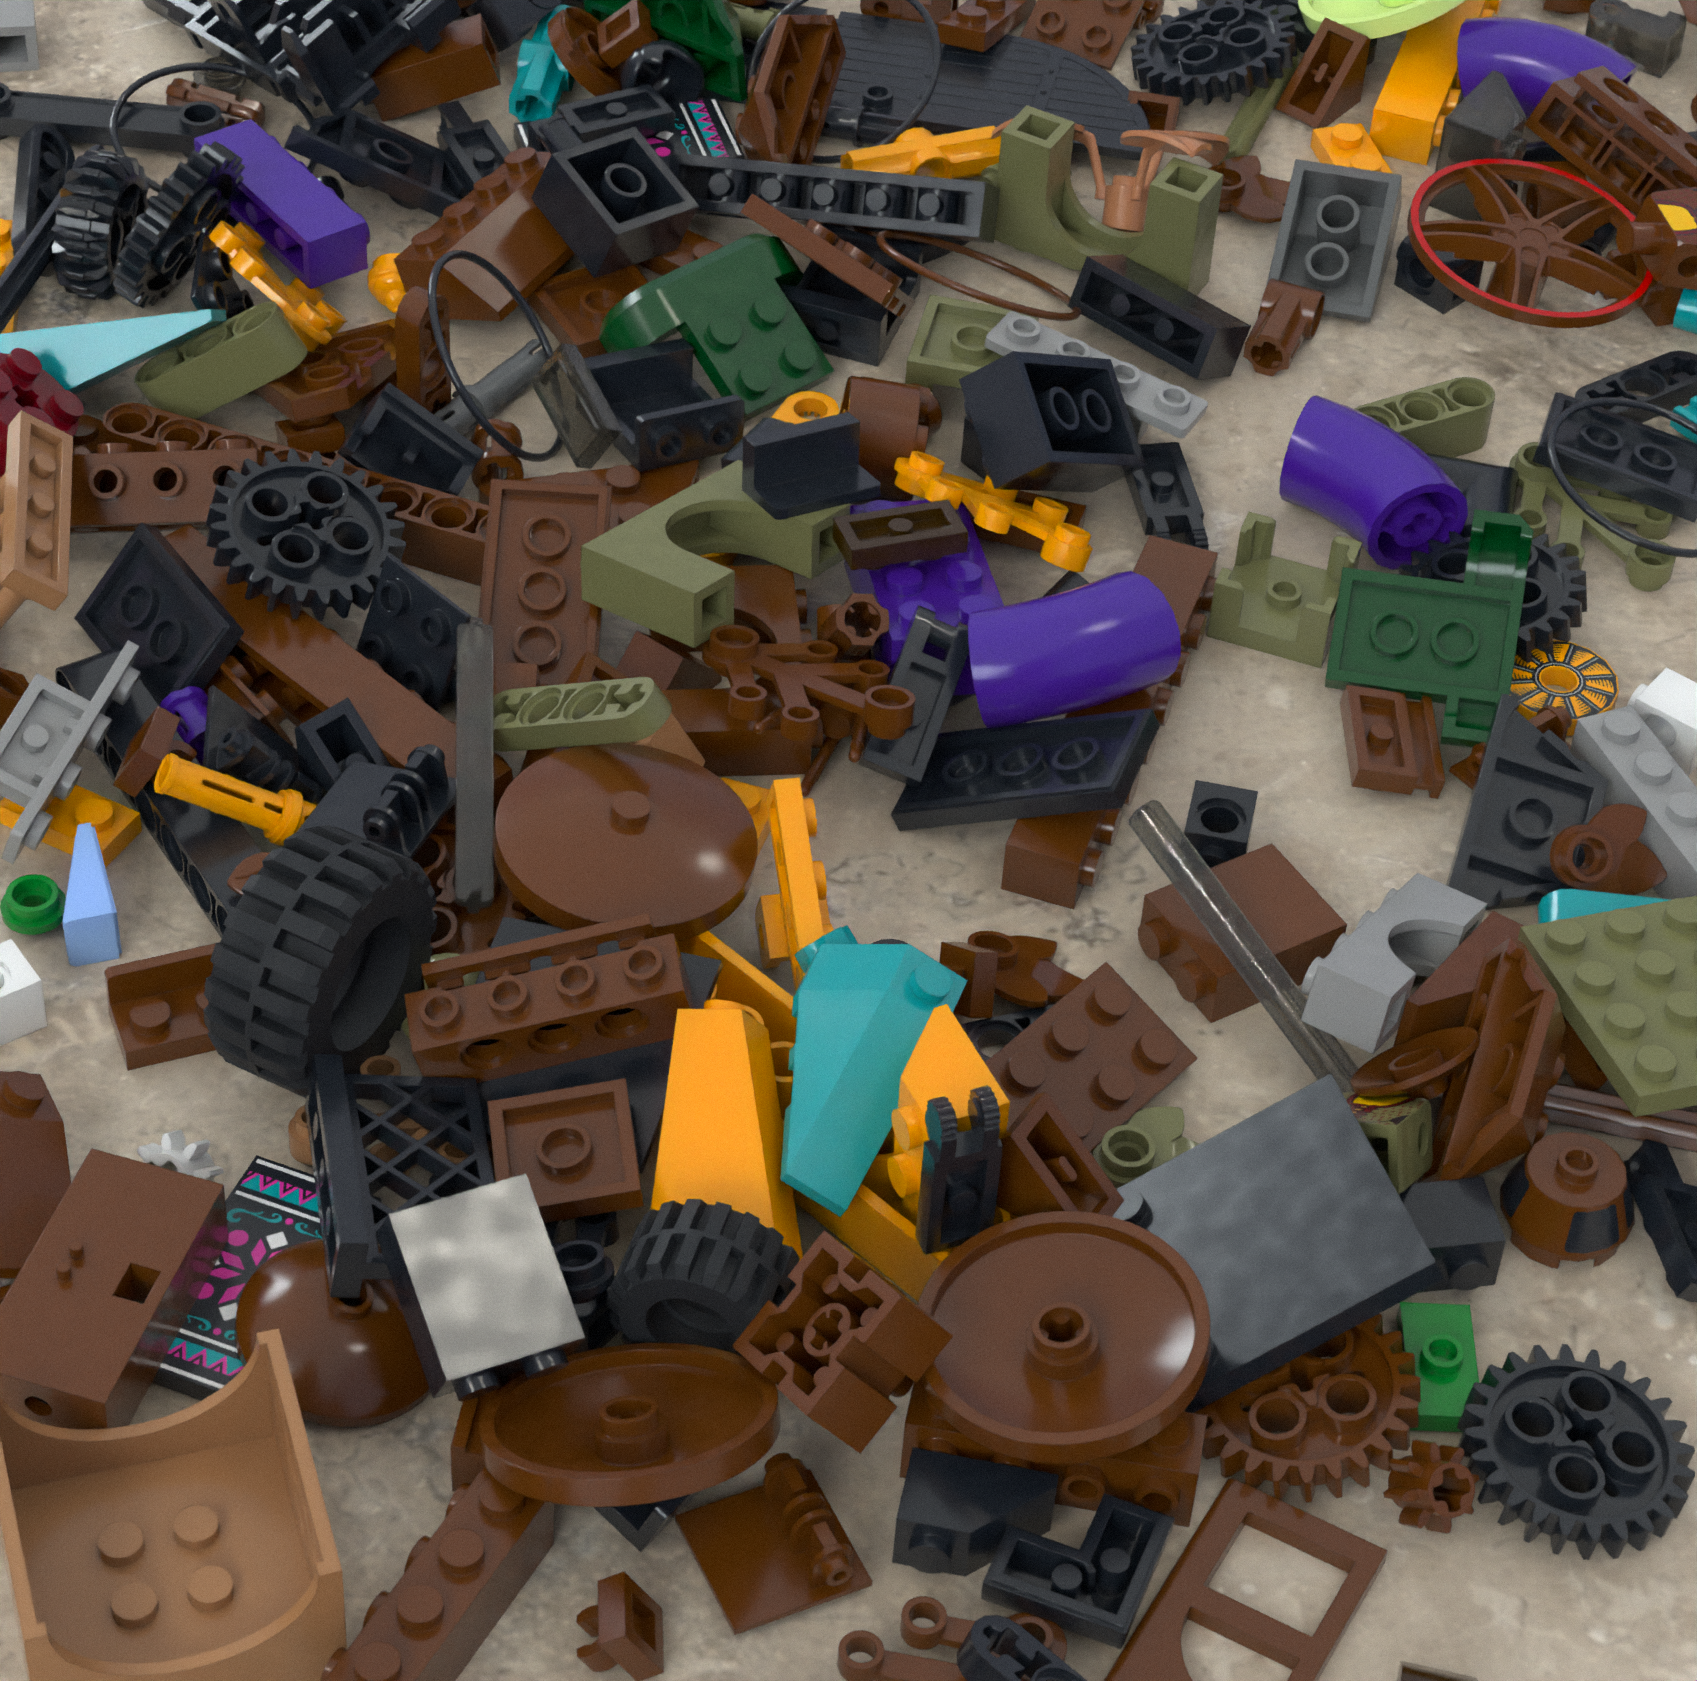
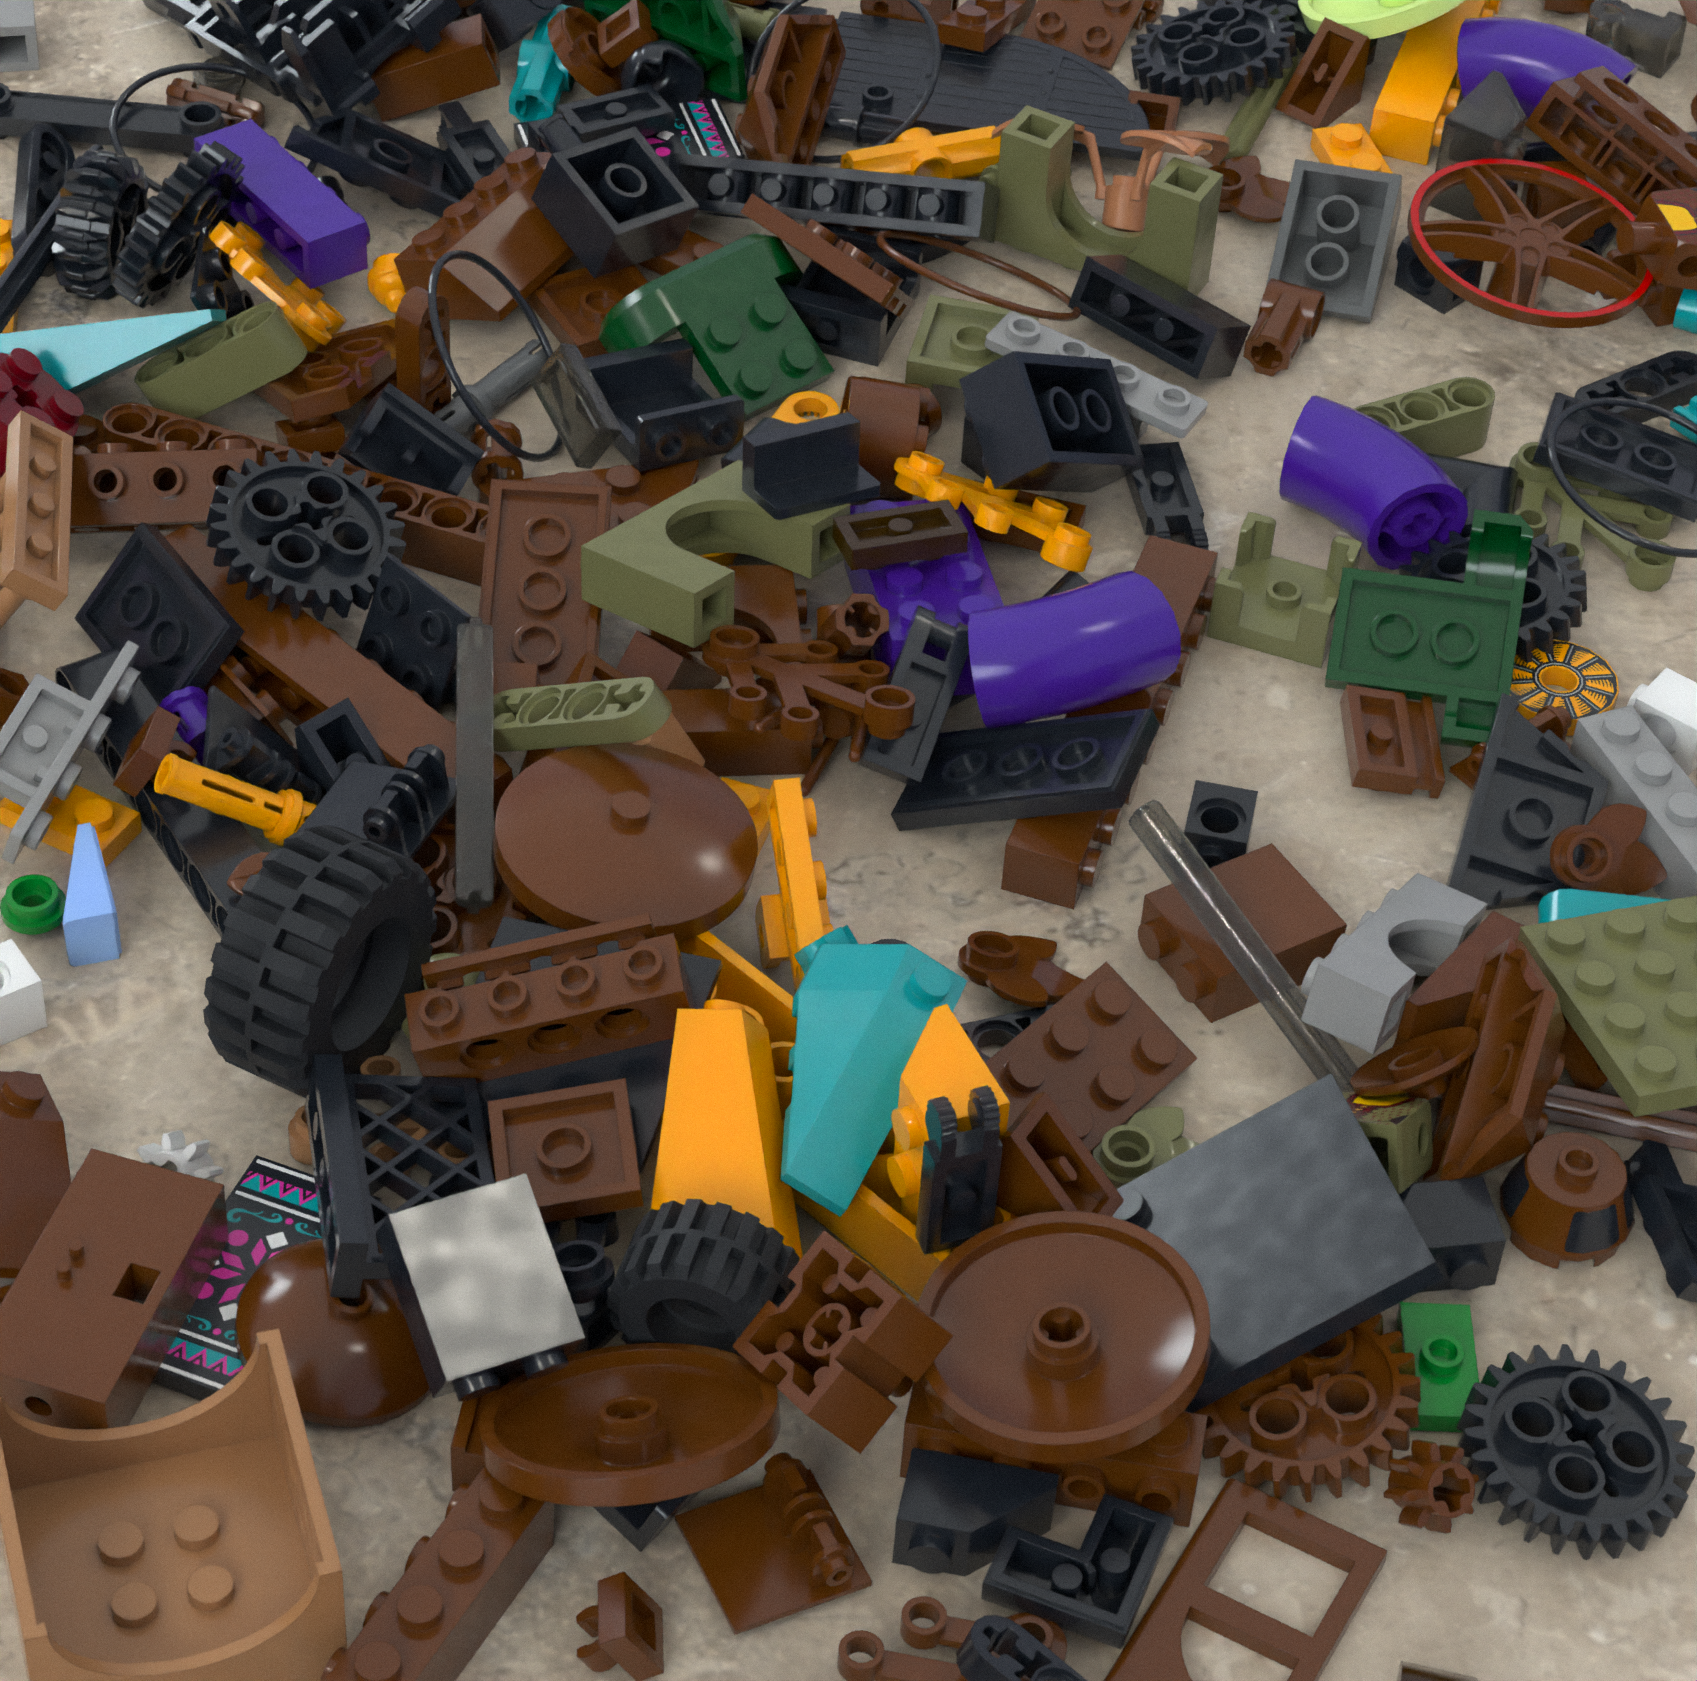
reddish brown bracket [104,943,216,1071] -> none
reddish brown tile [939,942,998,1018] -> none

